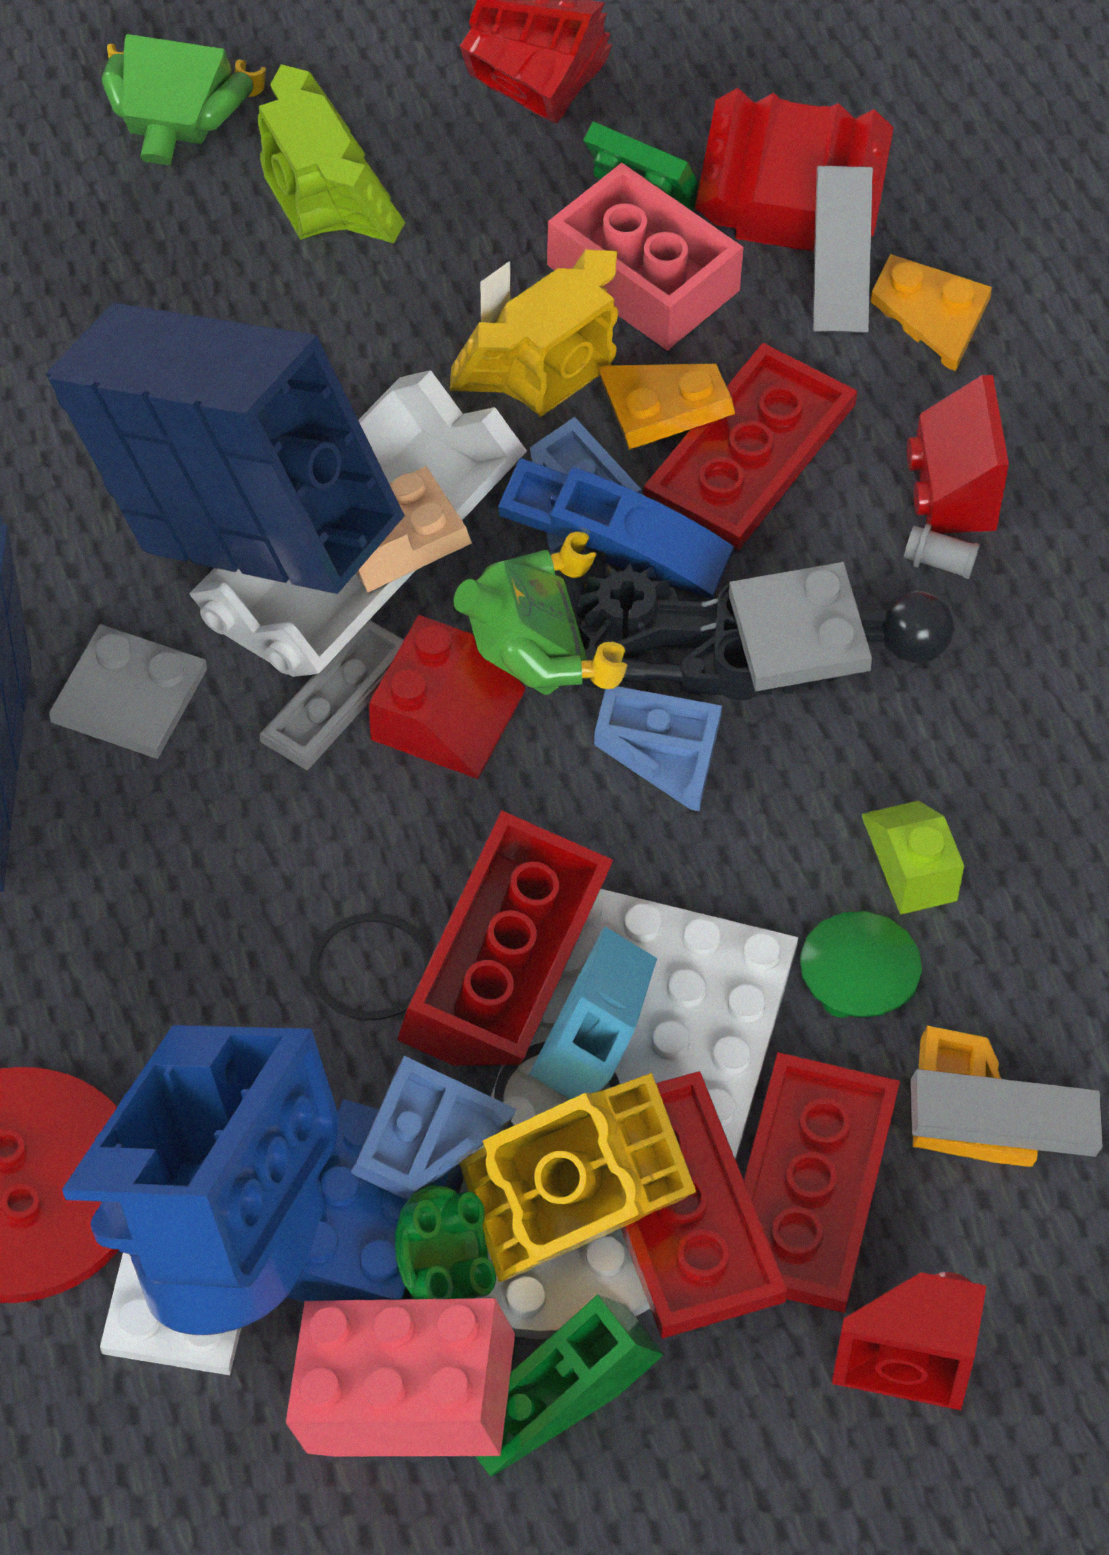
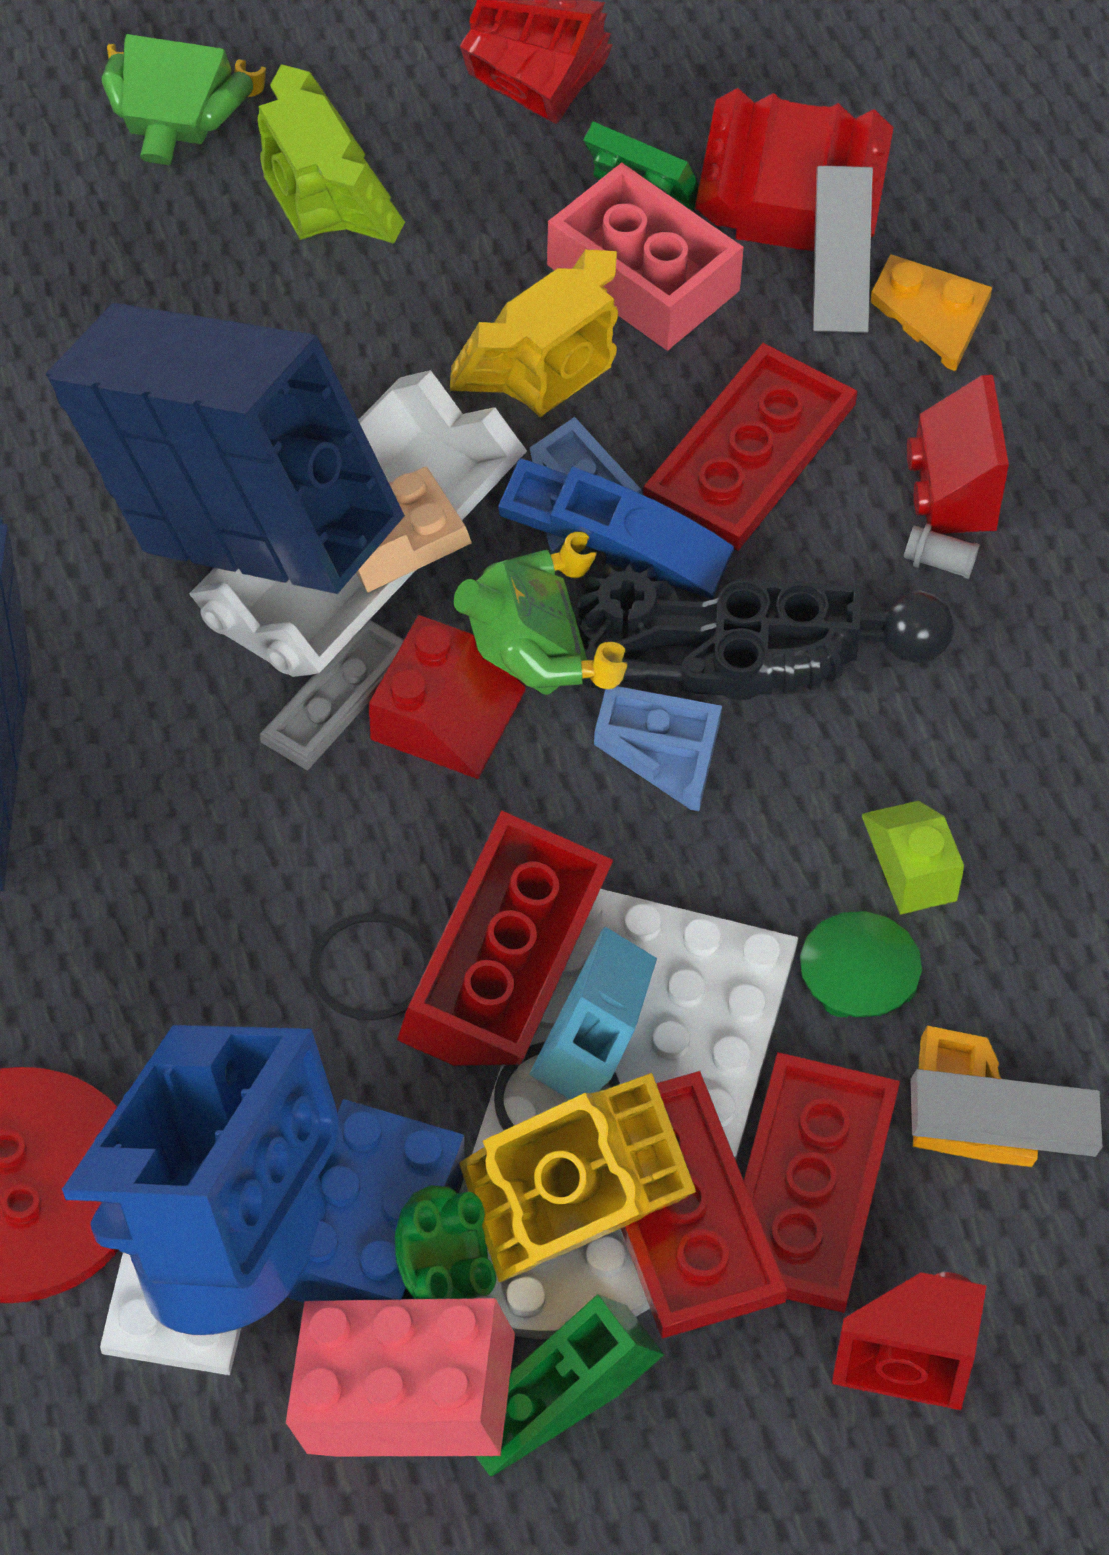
light grey plate [49,624,207,759] -> none
medium blue wing [350,1056,516,1200] -> none
white sticker [480,261,510,323] -> none
light orange wing [598,364,735,450] -> none
light grey plate [729,562,872,691] -> none

